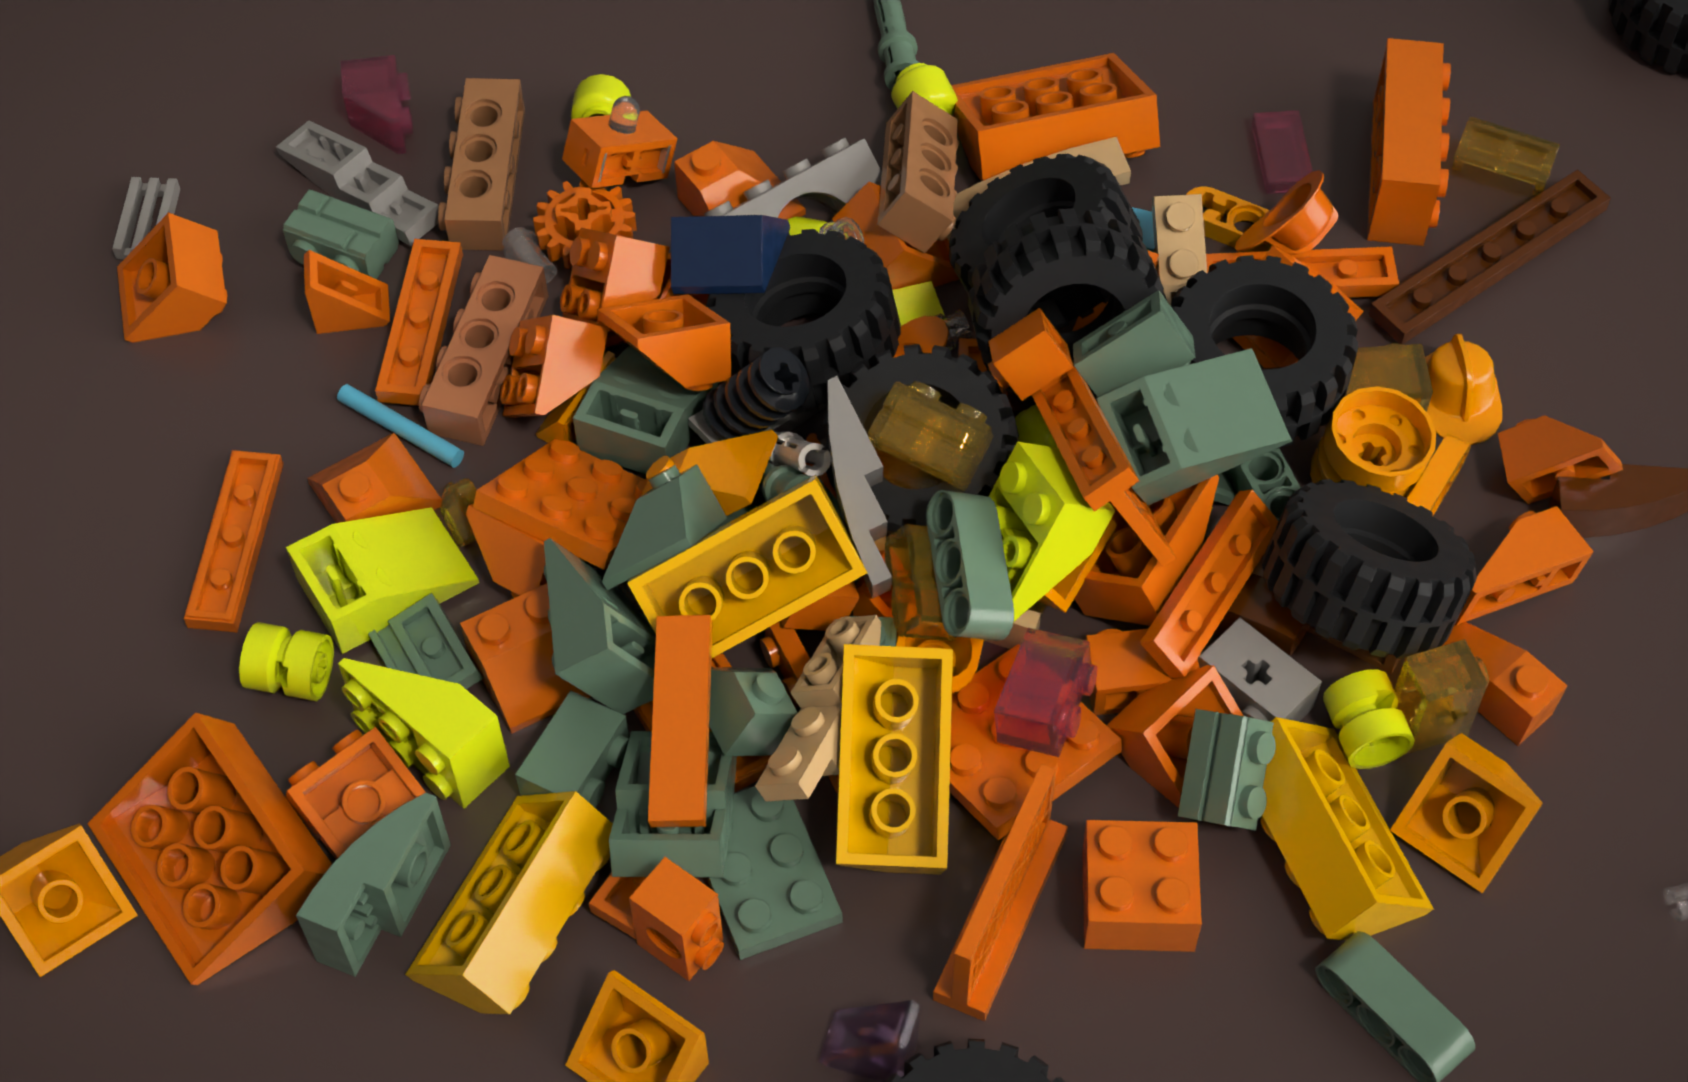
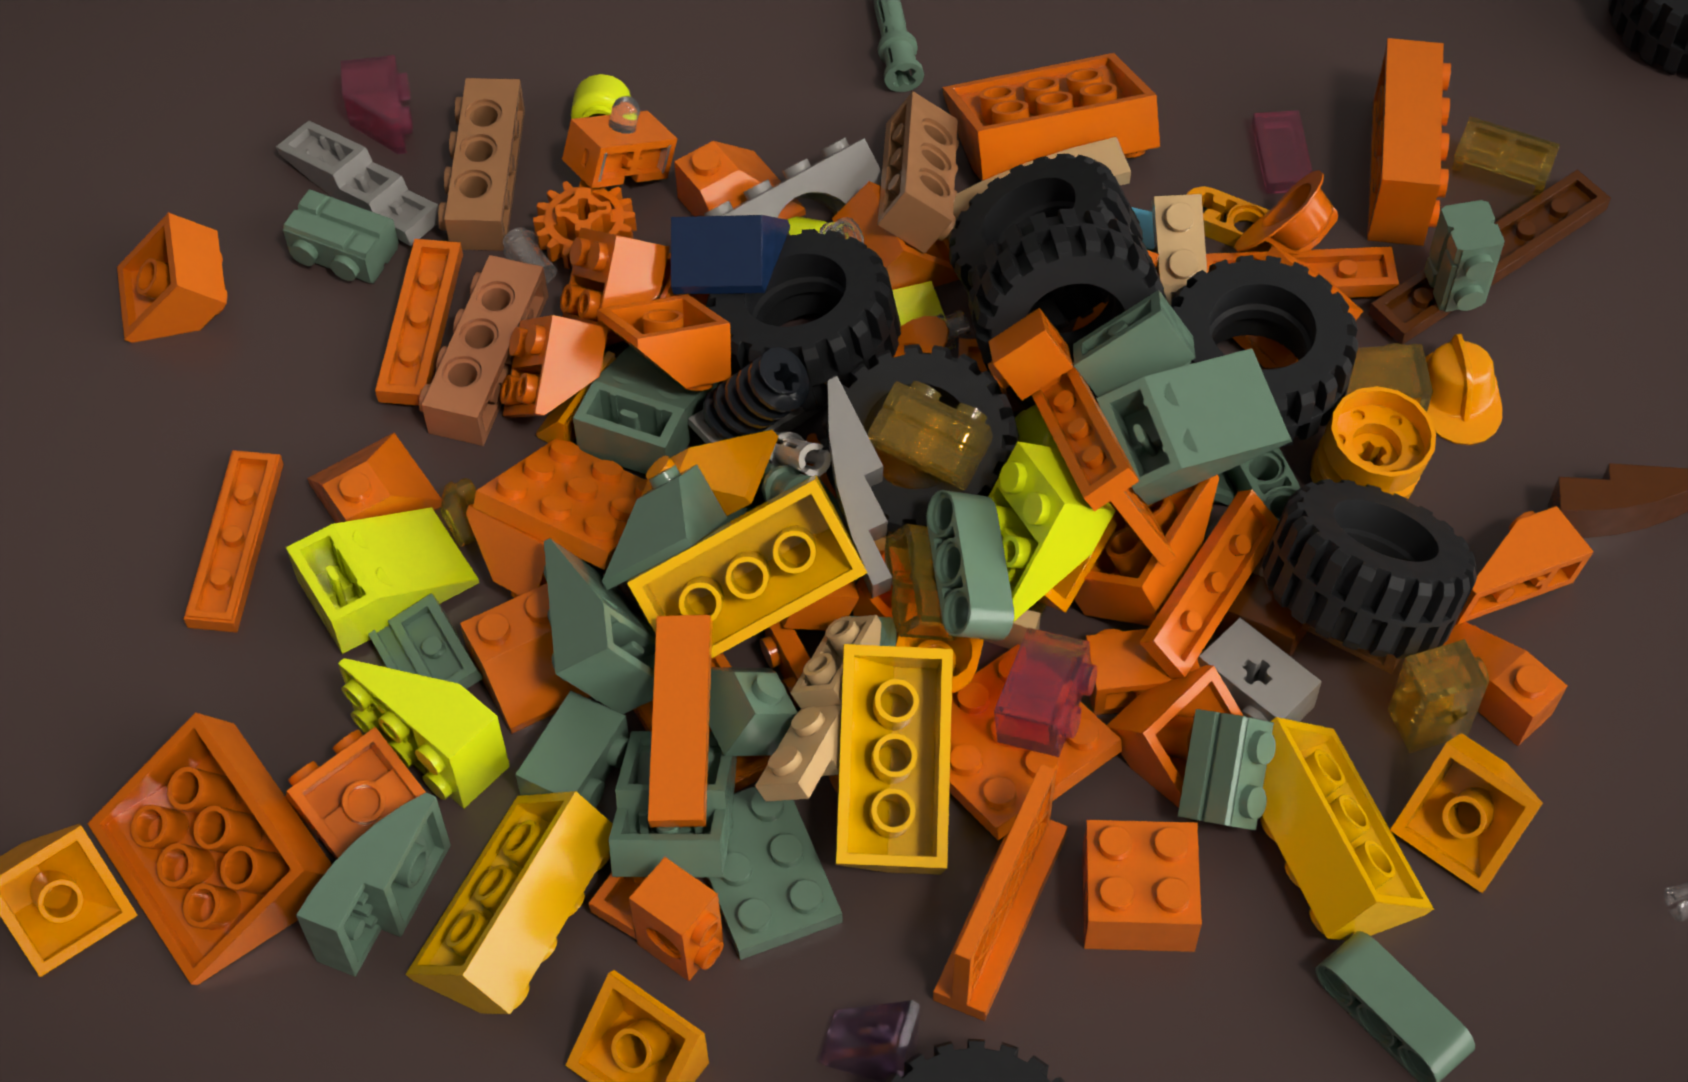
light grey tile [112,177,180,260] -> none
neon yellow wheel [239,622,334,702] -> none
orange slope [304,250,390,334] -> none
medium azure bar [337,384,464,468] -> none
neon yellow head [891,63,958,116] -> none
neon yellow wheel [1323,669,1415,769] -> none
light orange beam [1407,434,1471,516] -> none
orange slope [1498,415,1623,505] -> none
none -> sand green brick [1424,200,1505,312]

